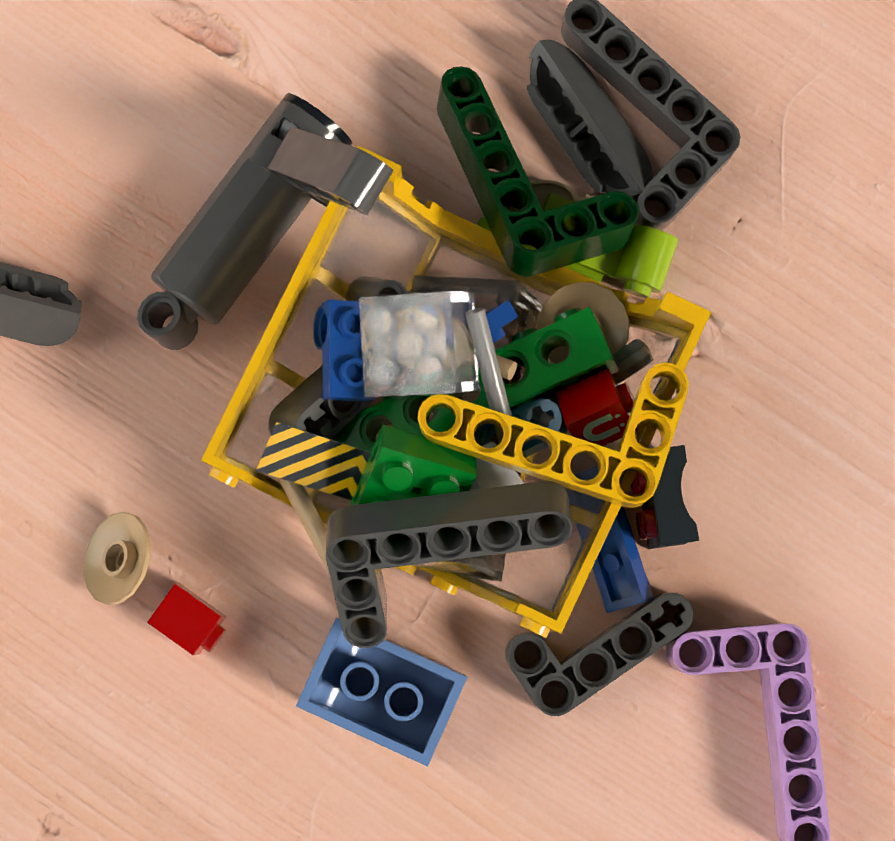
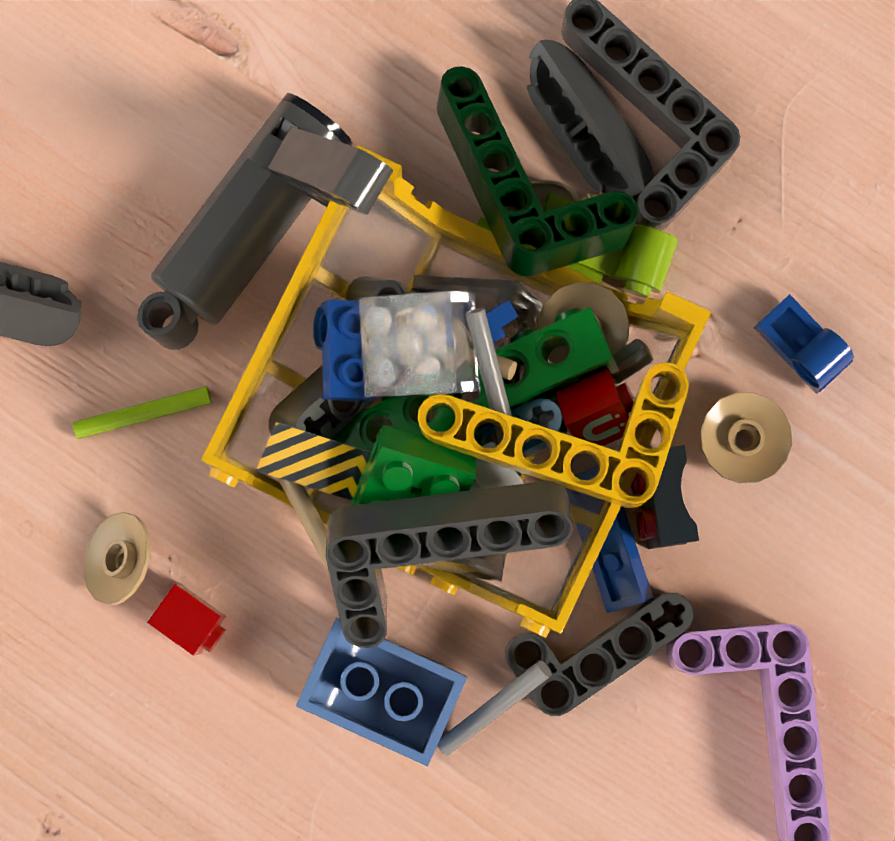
none -> lime piece [72,386,212,439]
none -> light grey bar [437,661,552,756]
none -> tan dish [700,392,792,483]
none -> blue plate [753,294,854,394]

